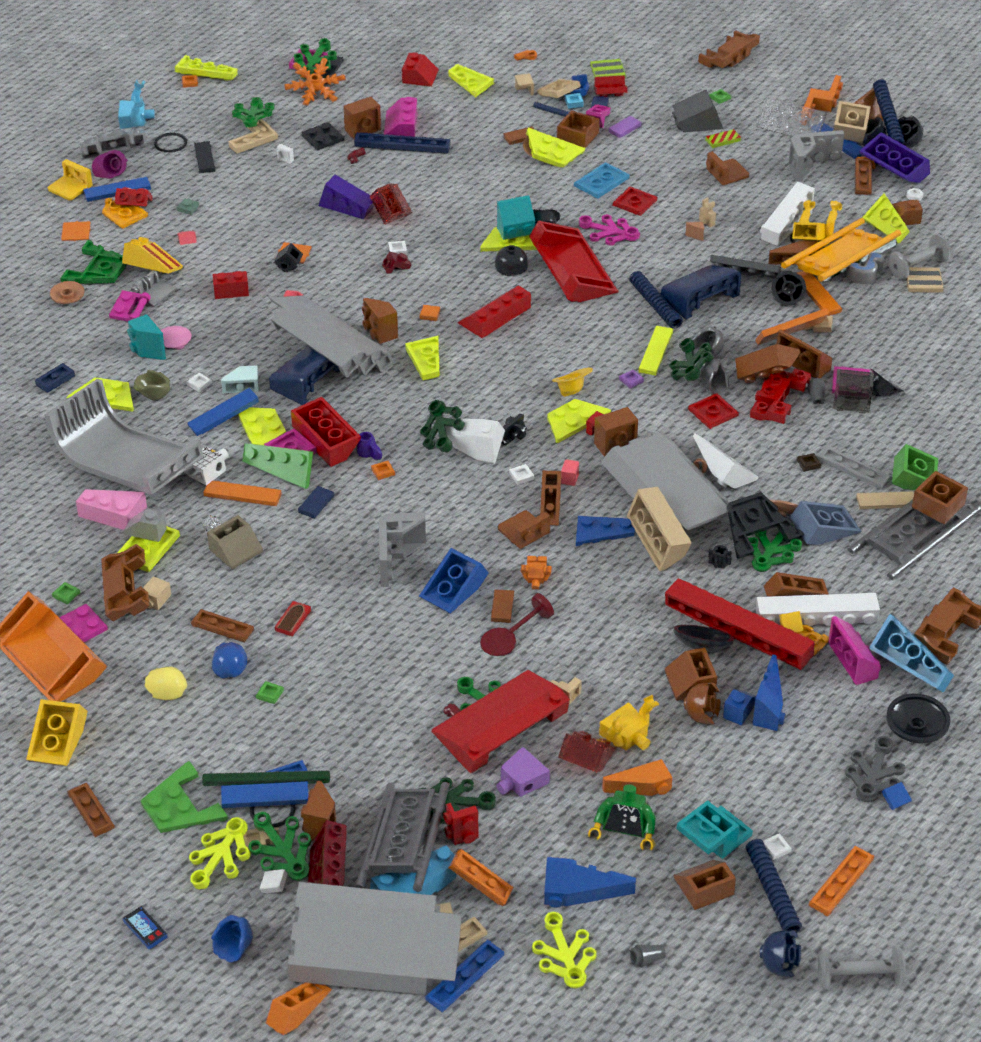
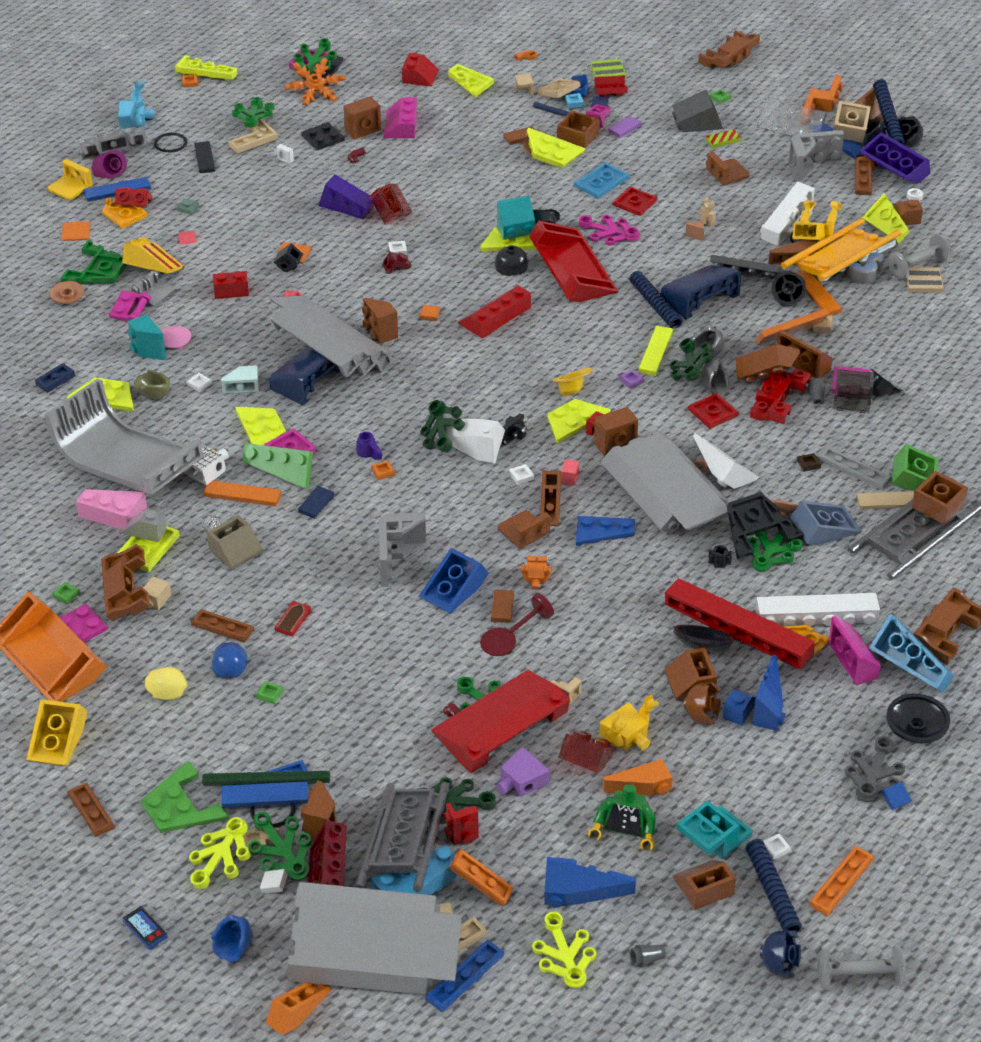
blue tile [187,388,260,436] -> none
red slope [291,397,361,467] -> none
dark blue plate [354,132,451,153] -> none
neon yellow wing [405,336,440,380] -> none
tan slope [627,487,691,571] -> none
dark orange slope [764,572,829,597] -> none
yellow tile [779,611,804,632] -> none

